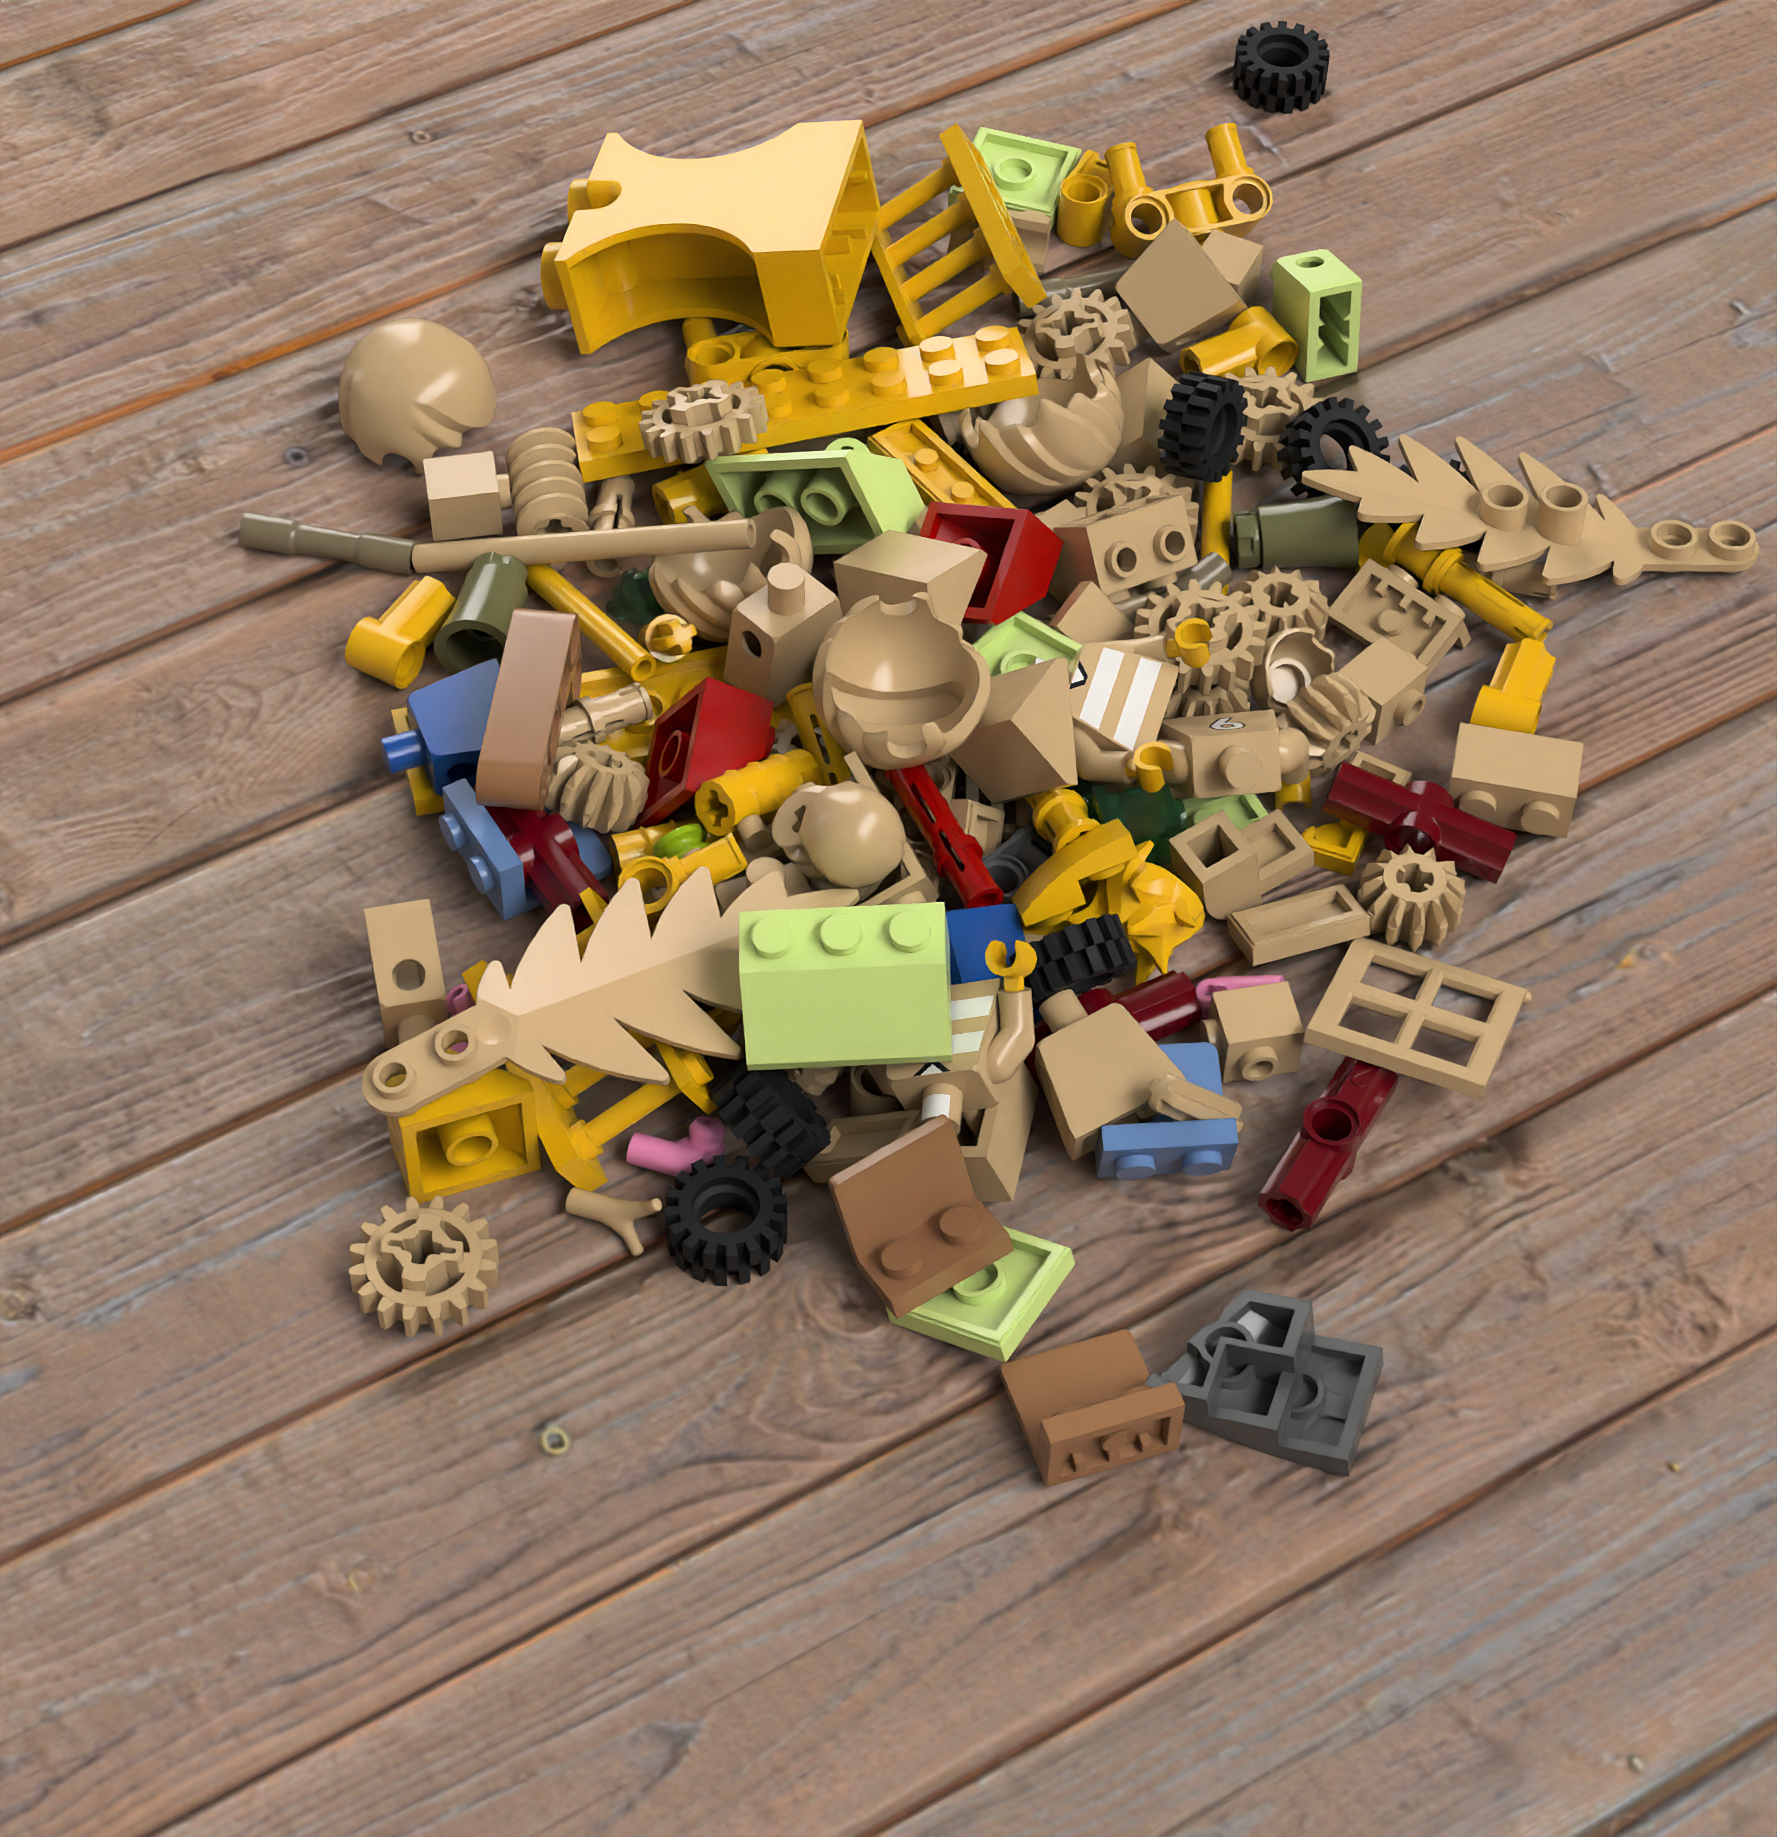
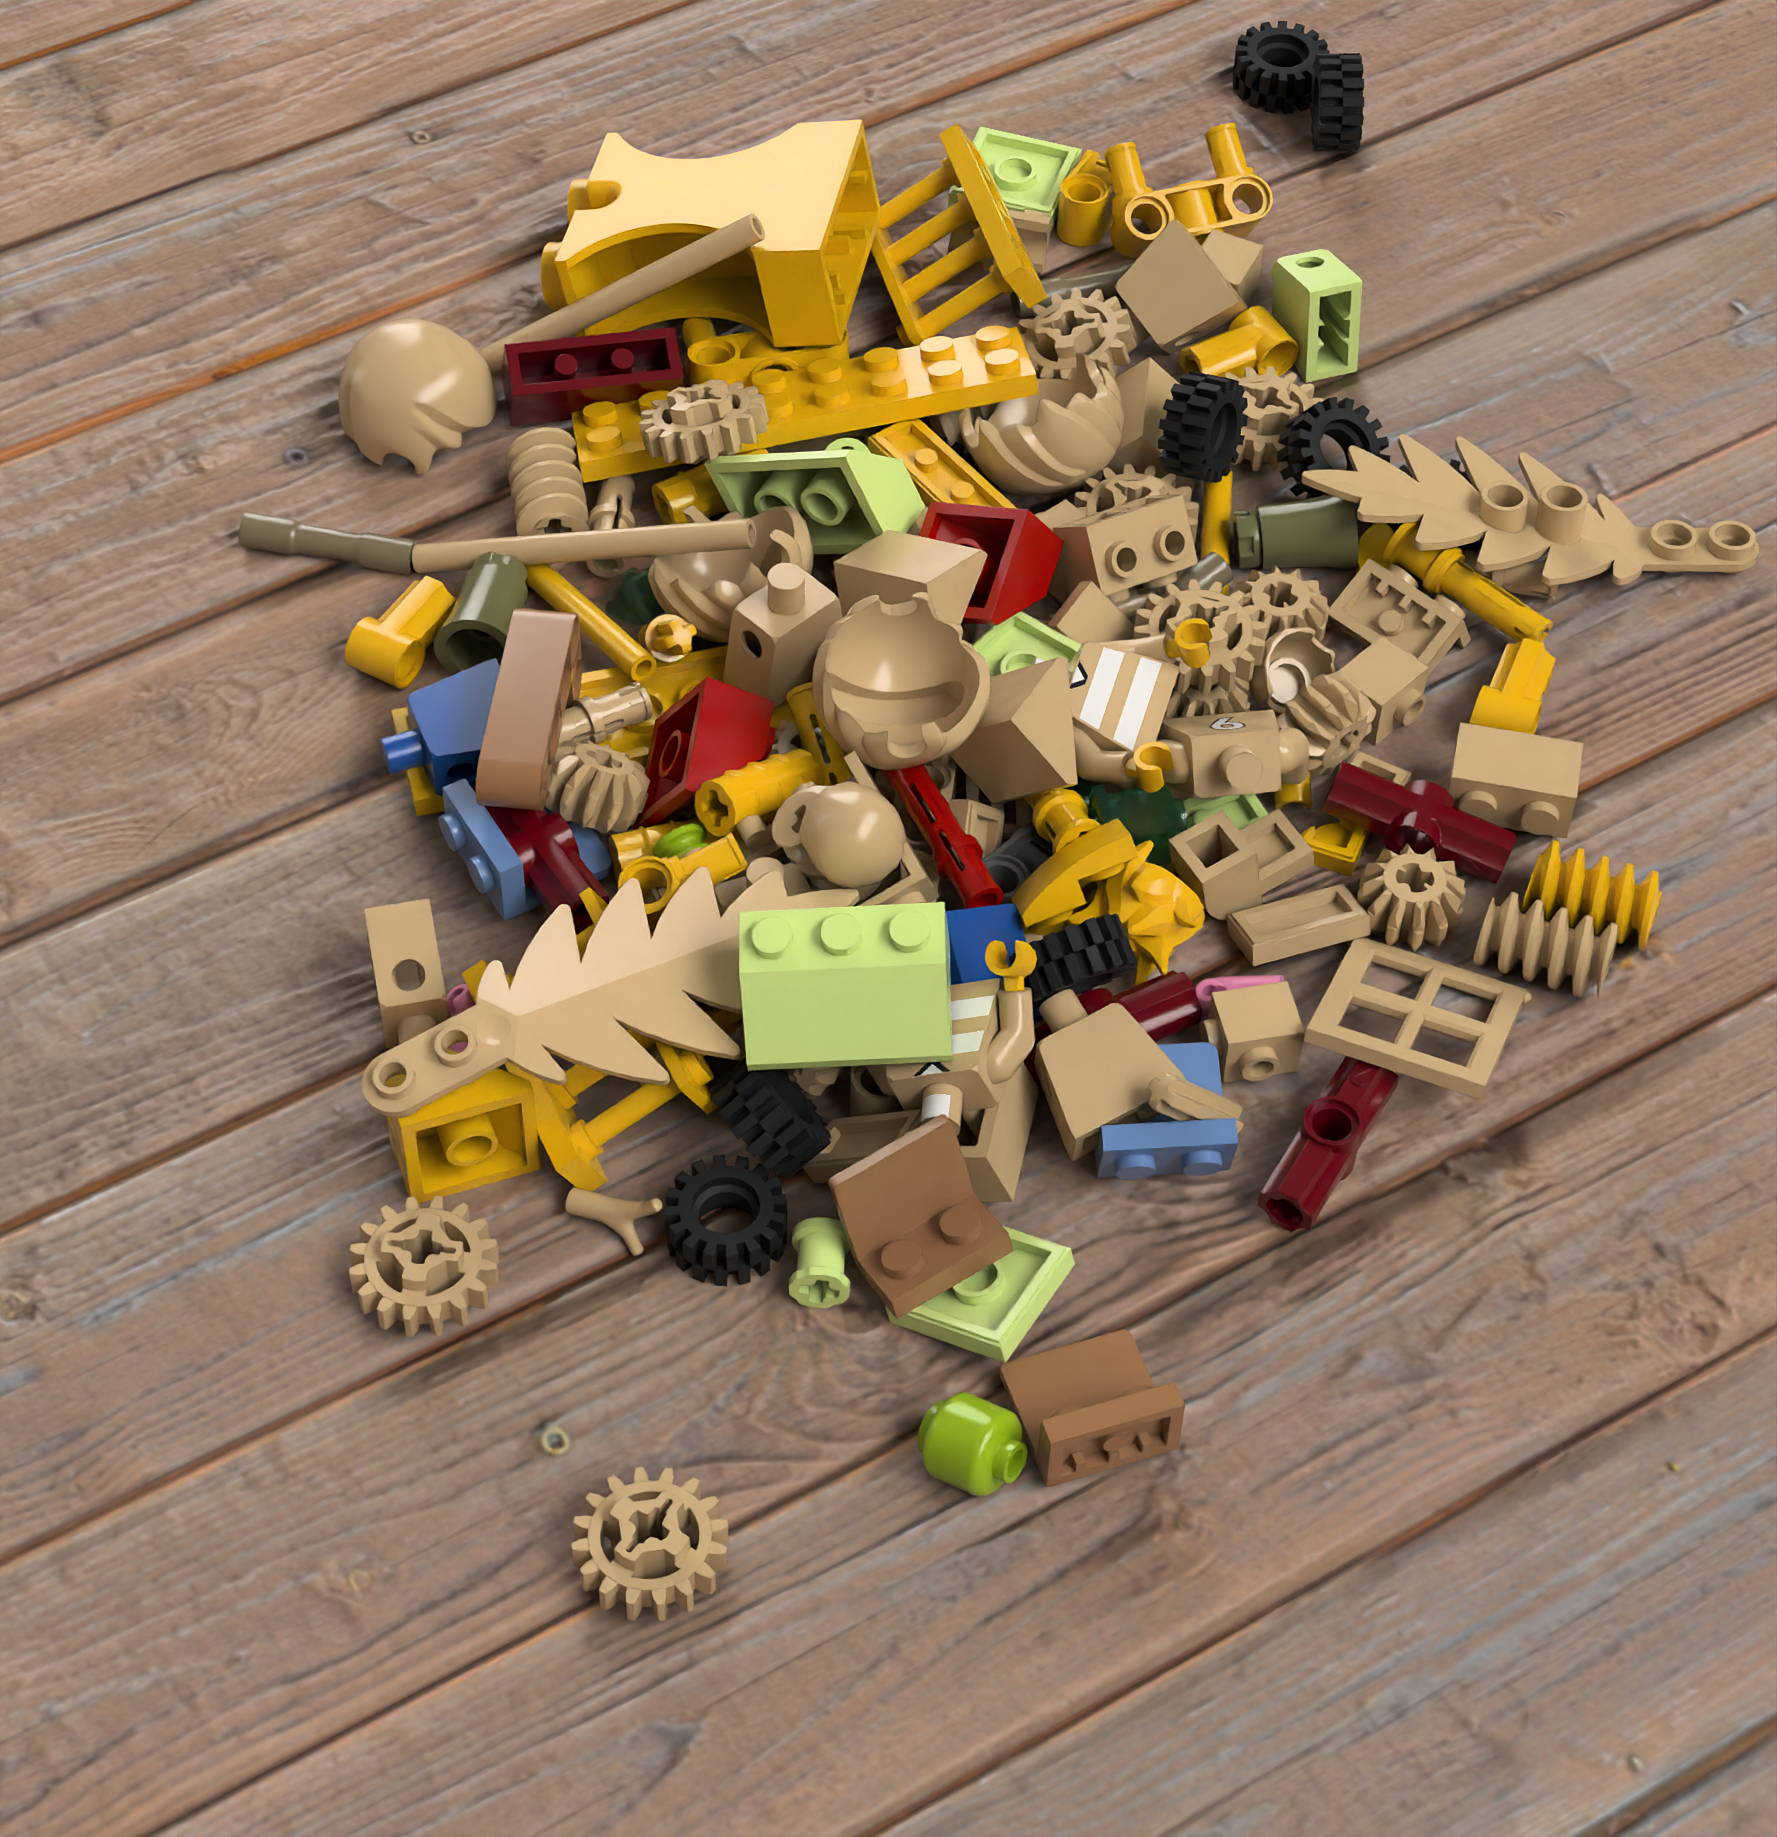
tan brick [423,451,512,542] -> none
bright pink arm [626,1116,726,1177] -> none
dark grey slope [1145,1289,1384,1476] -> none
none -> tan piece [479,213,765,375]
none -> dark red brick [501,327,684,426]
none -> tan gear [571,1467,729,1622]
none -> yellowish green bush [789,1217,850,1308]
none -> lime head [917,1392,1027,1497]
none -> black tyre [1311,53,1364,151]
none -> tan piece [1473,891,1618,998]
none -> yellow piece [1521,839,1663,951]

